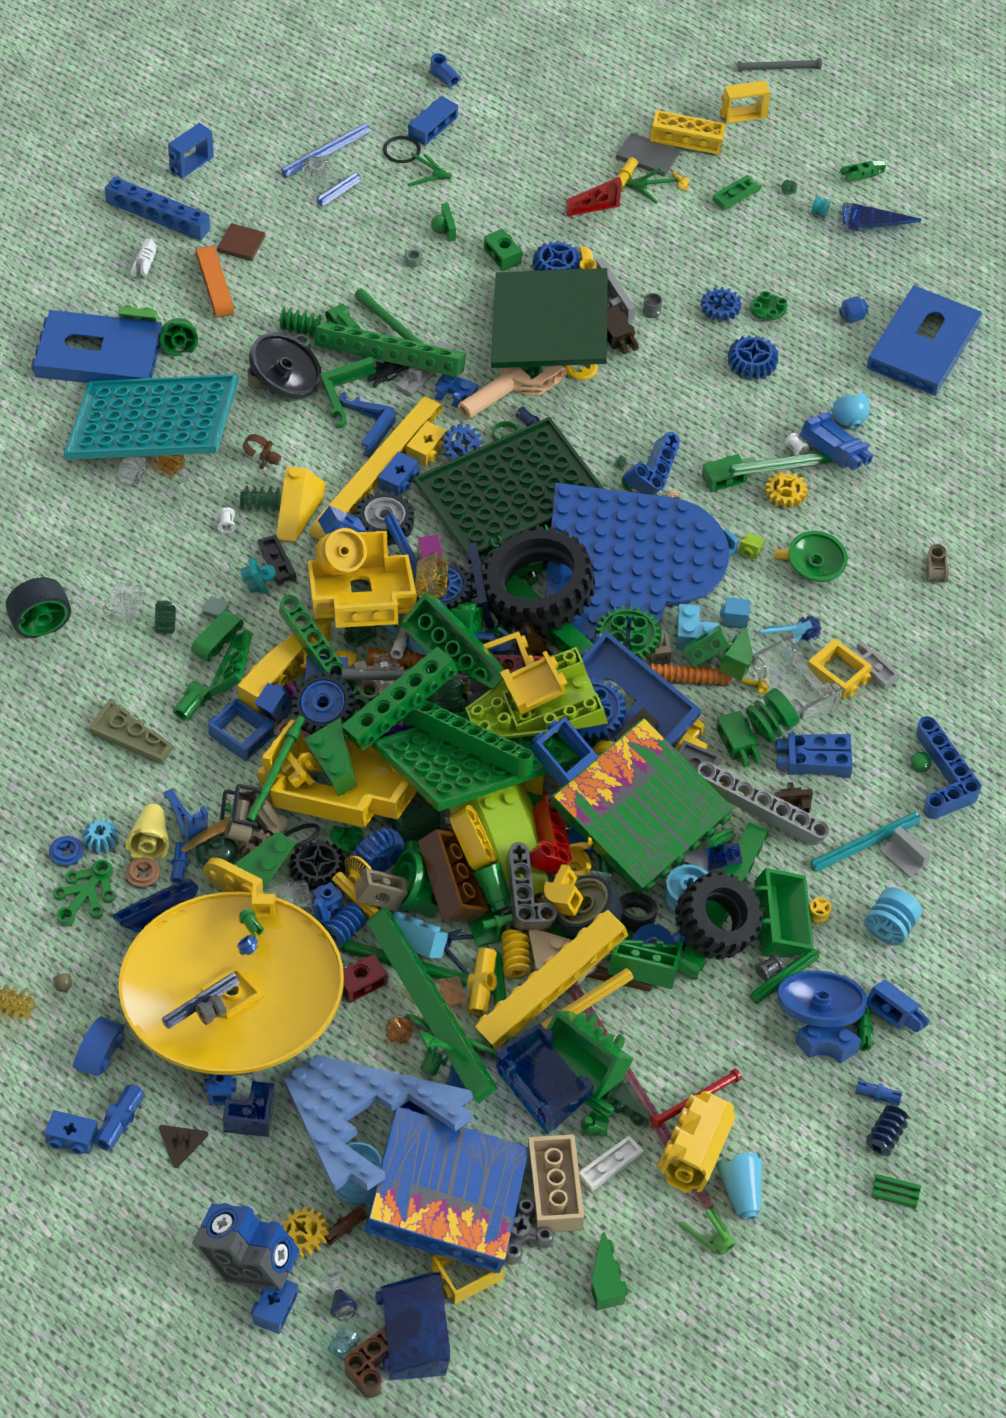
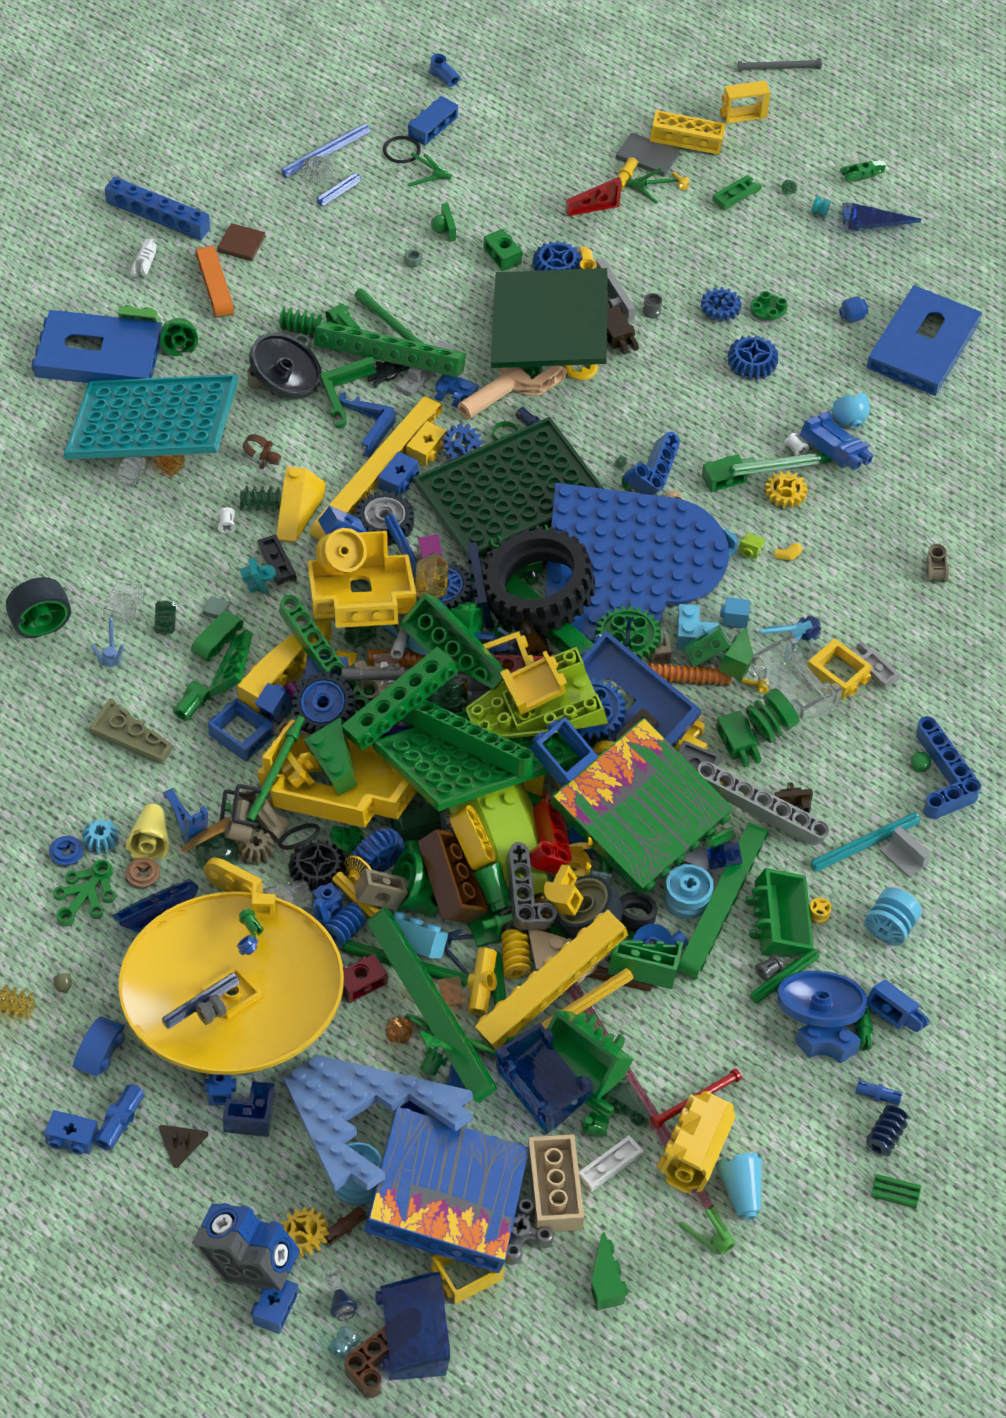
blue window [168,122,214,178] -> none
blue axle [170,842,188,884] -> none
green wing [234,831,296,892] -> none
black tyre [675,871,763,960] -> none
blue hips [776,733,853,778] -> none
green dish [788,531,848,582] -> none
none -> medium blue plant [91,617,124,667]

